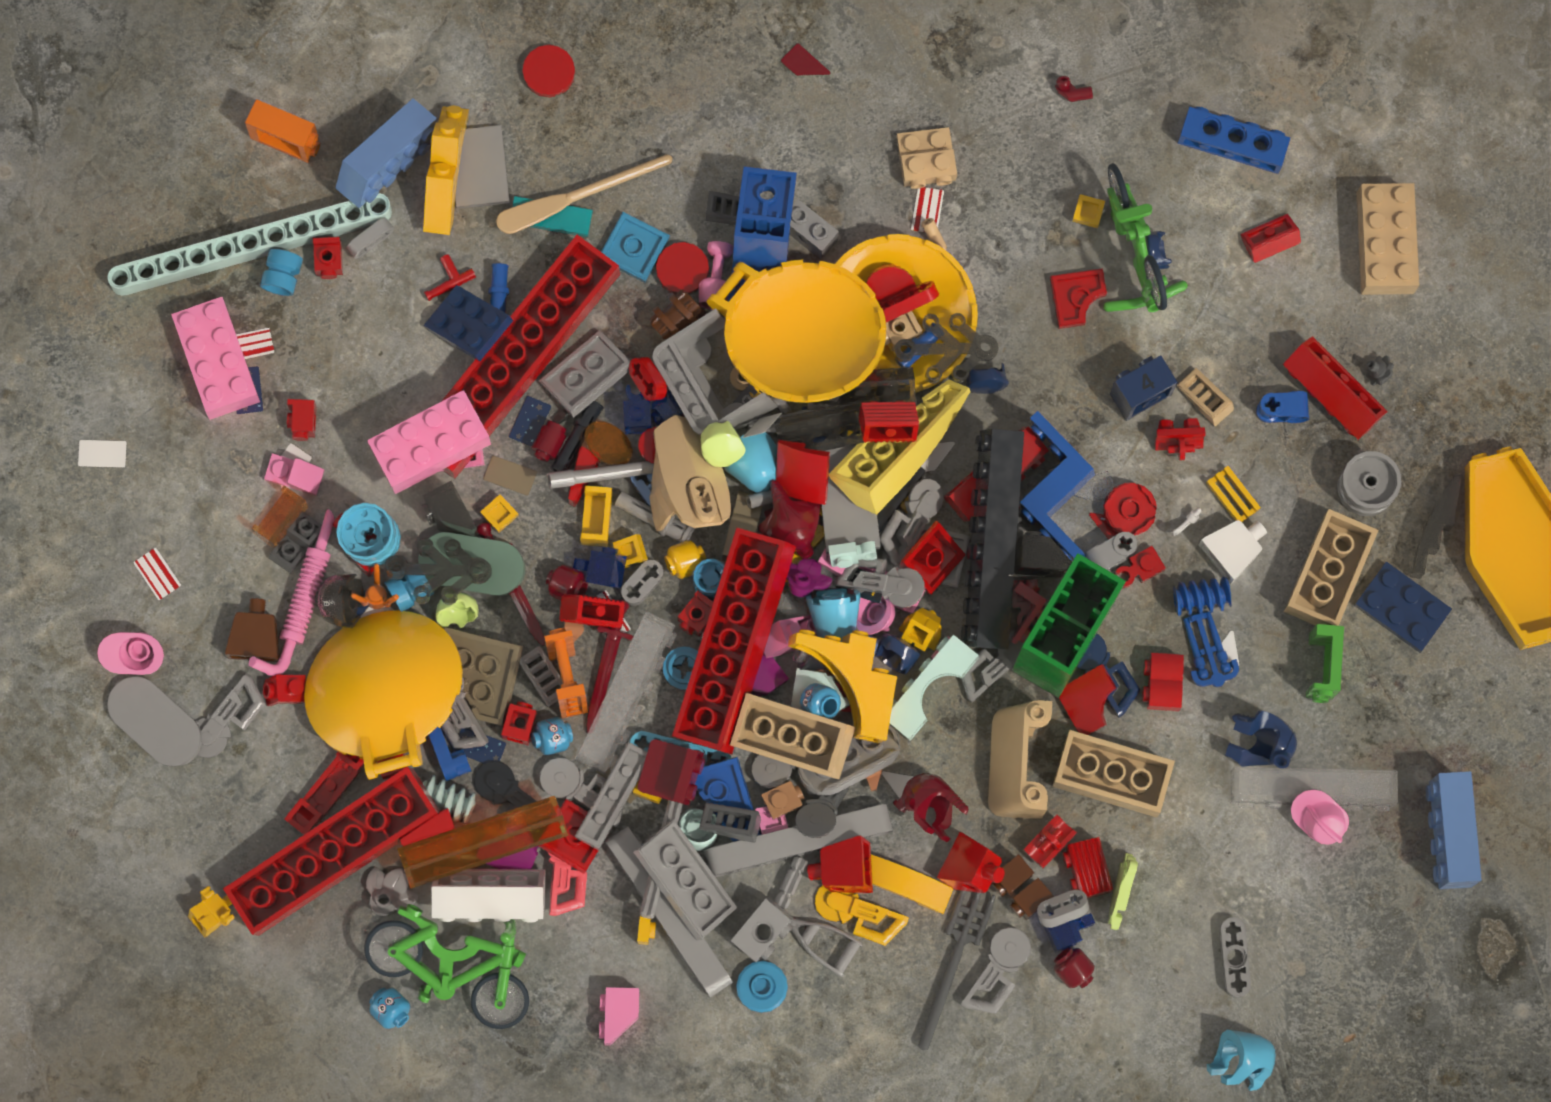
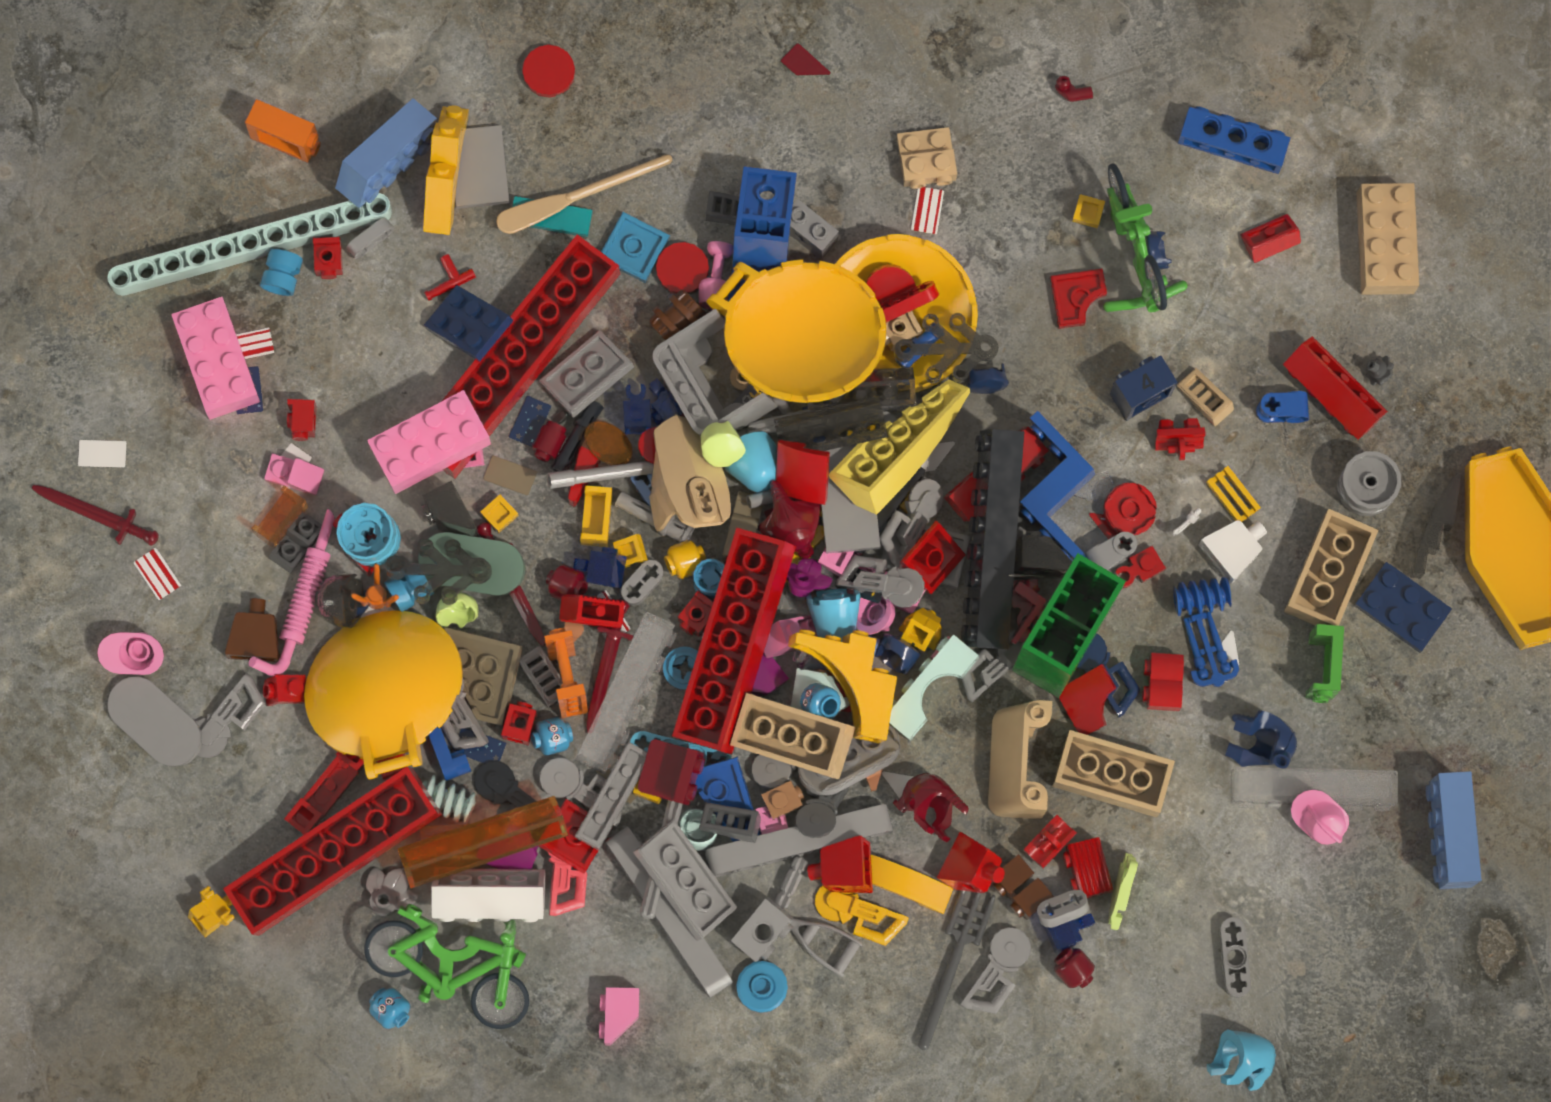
red slope [400,808,455,848] -> none
blue pin [488,263,509,313] -> none
red beam [629,357,667,401] -> none
yellow plate [637,916,656,945] -> none
white sticker [742,413,782,438] -> none
light aqua plate [828,541,877,568] -> none
red brick [859,401,919,443] -> none
tan arm [921,218,947,251] -> none
none -> dark red sword [32,485,159,546]

